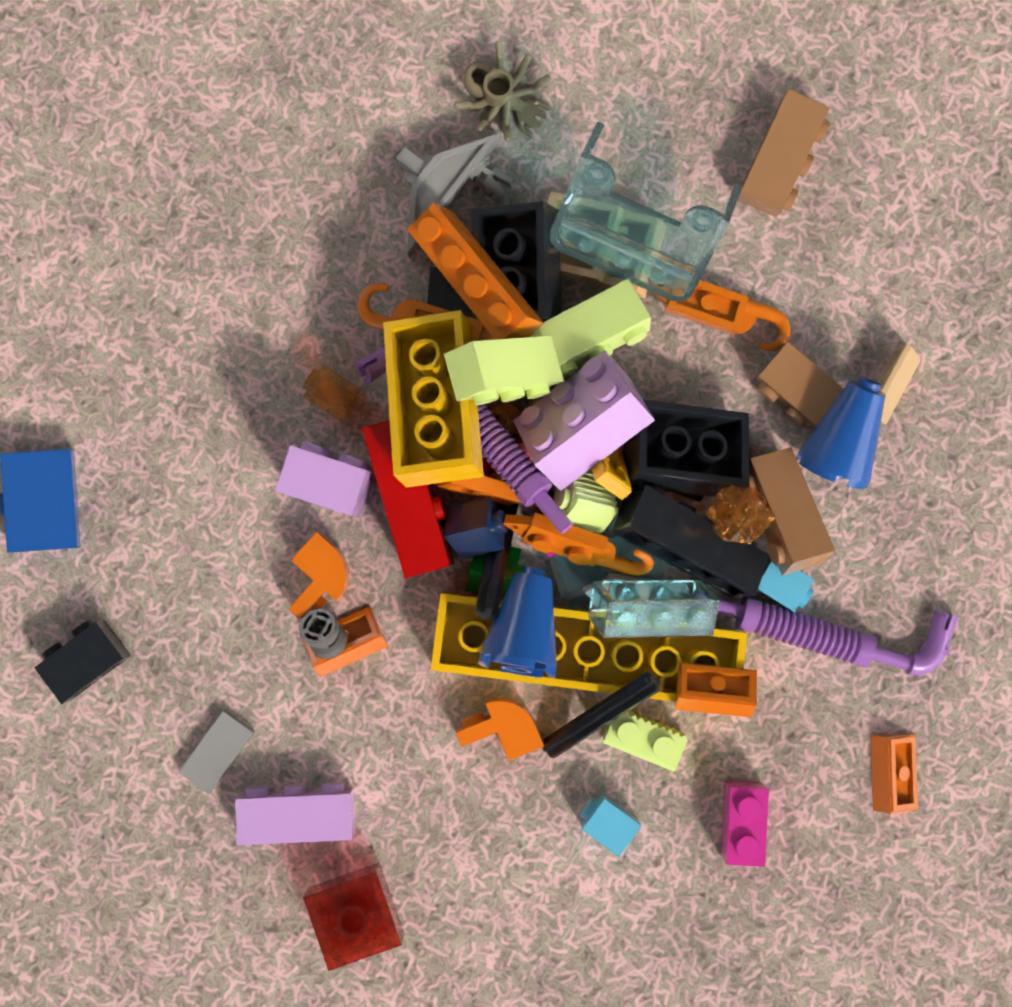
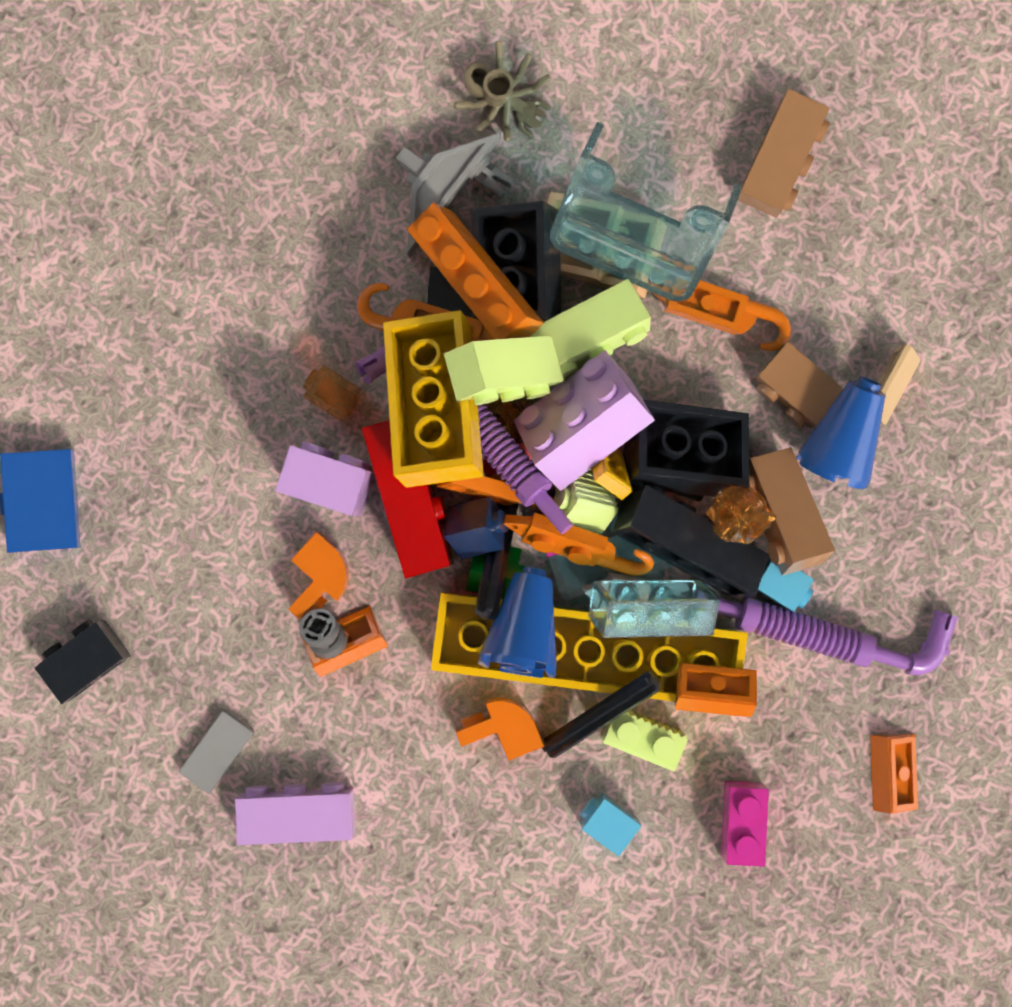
clear red brick [303,862,405,971] -> none

